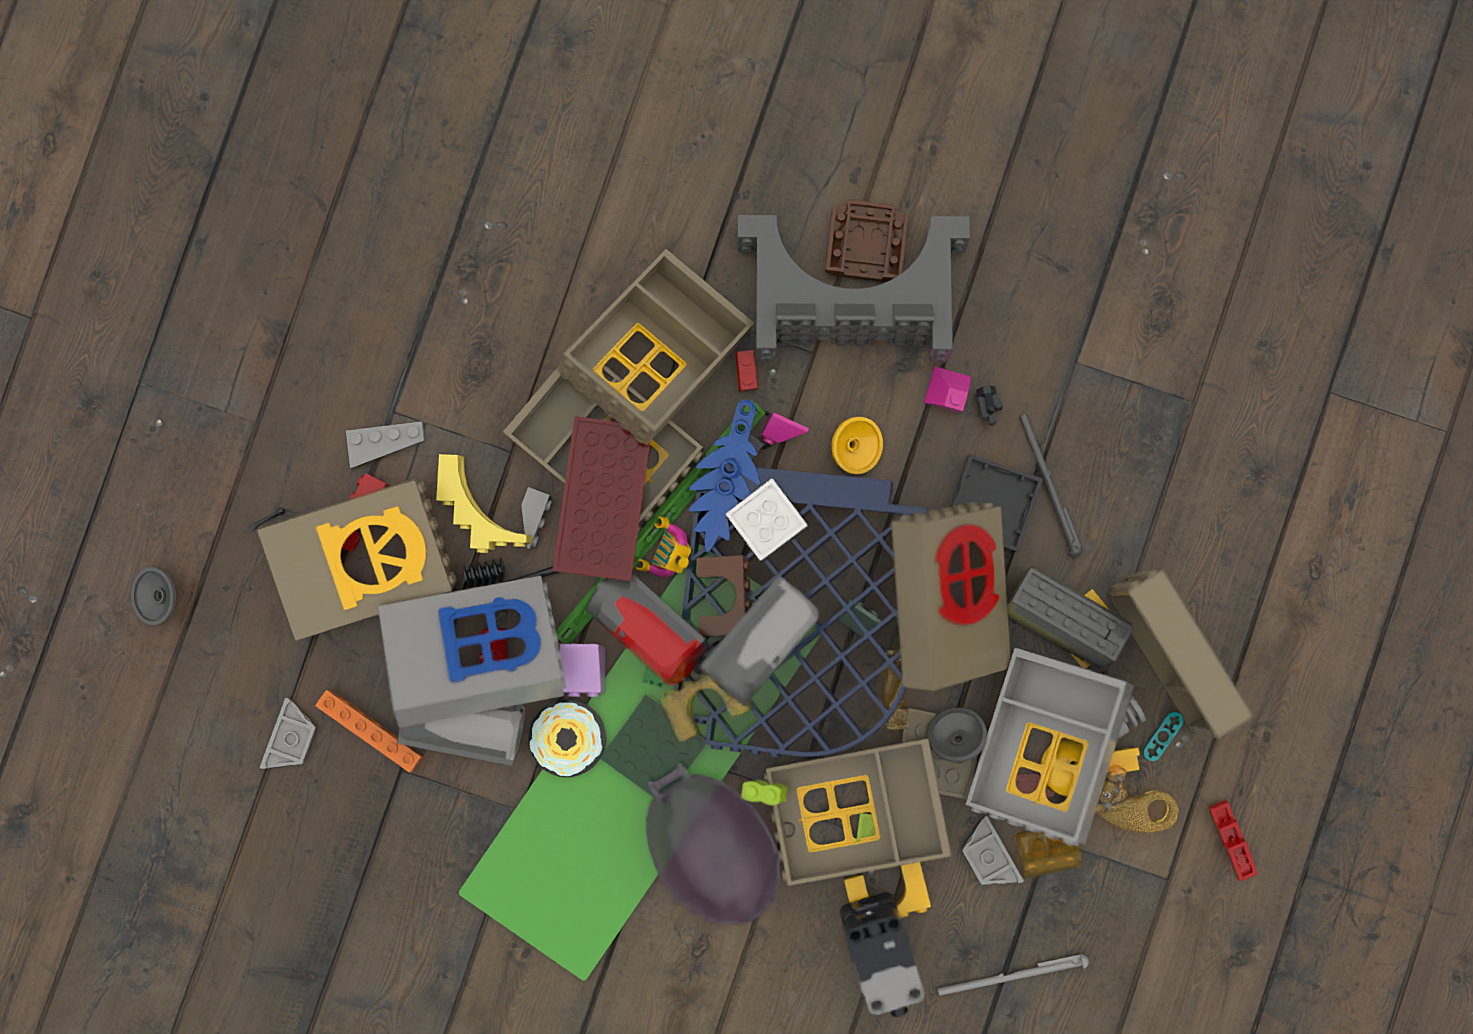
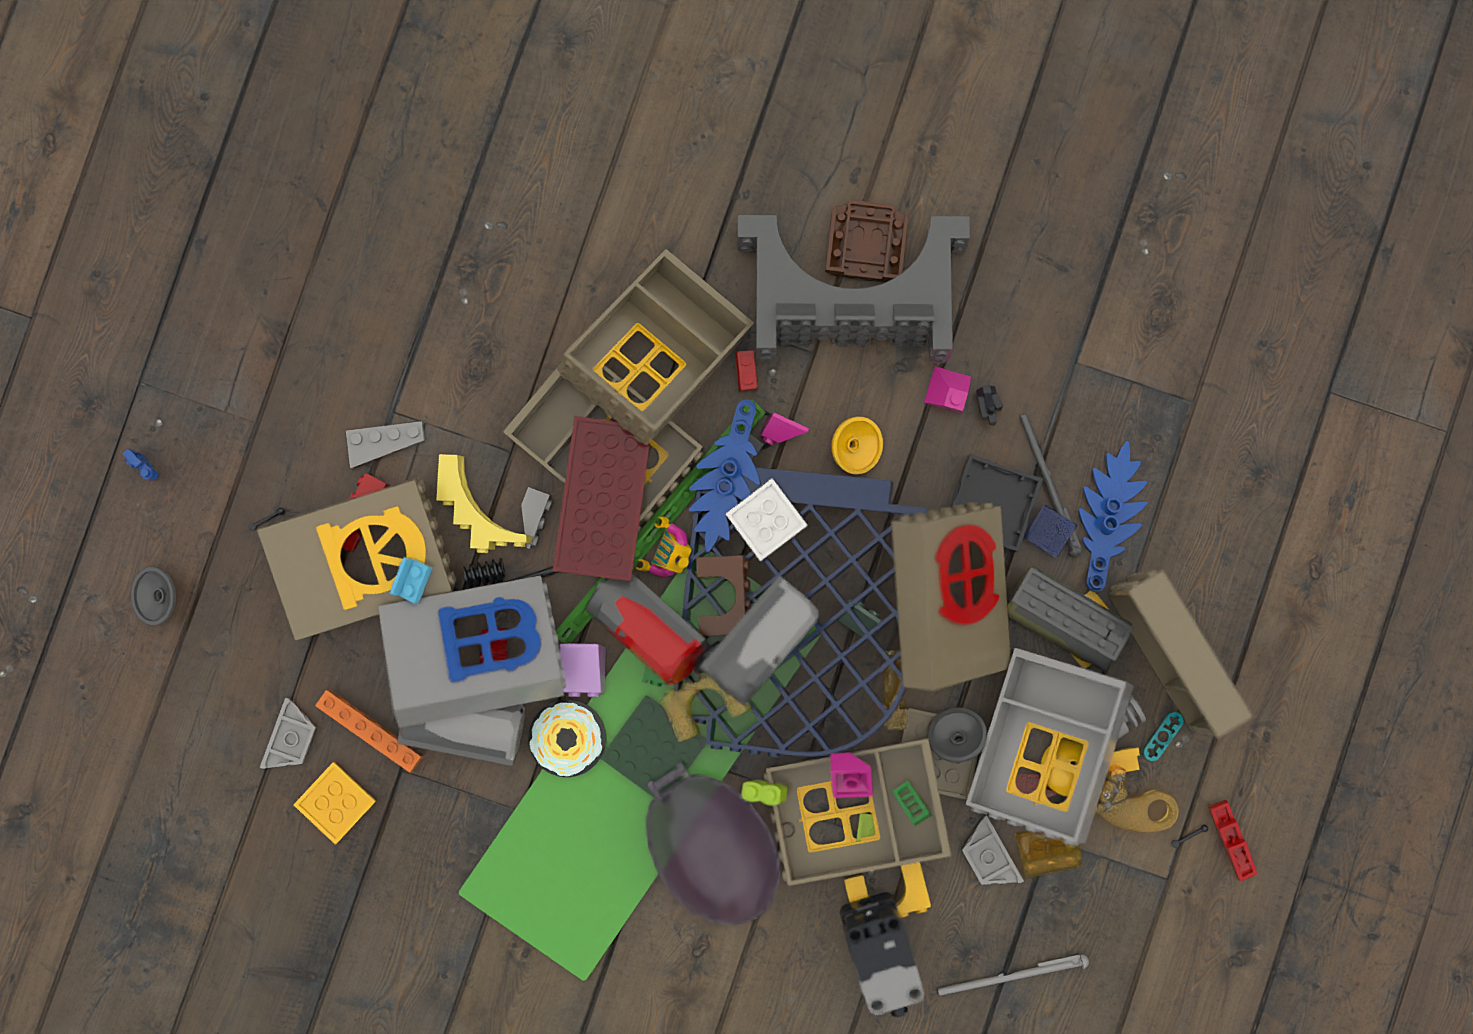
none -> blue plate [123,449,159,481]
none -> yellow plate [294,762,376,845]
none -> medium azure bracket [390,557,432,604]
none -> dark pink slope [831,753,873,798]
none -> green slope [892,781,931,826]
none -> clear blue plate [1024,505,1078,558]
none -> blue plant [1078,441,1148,592]
none -> black hinge [1171,824,1208,848]

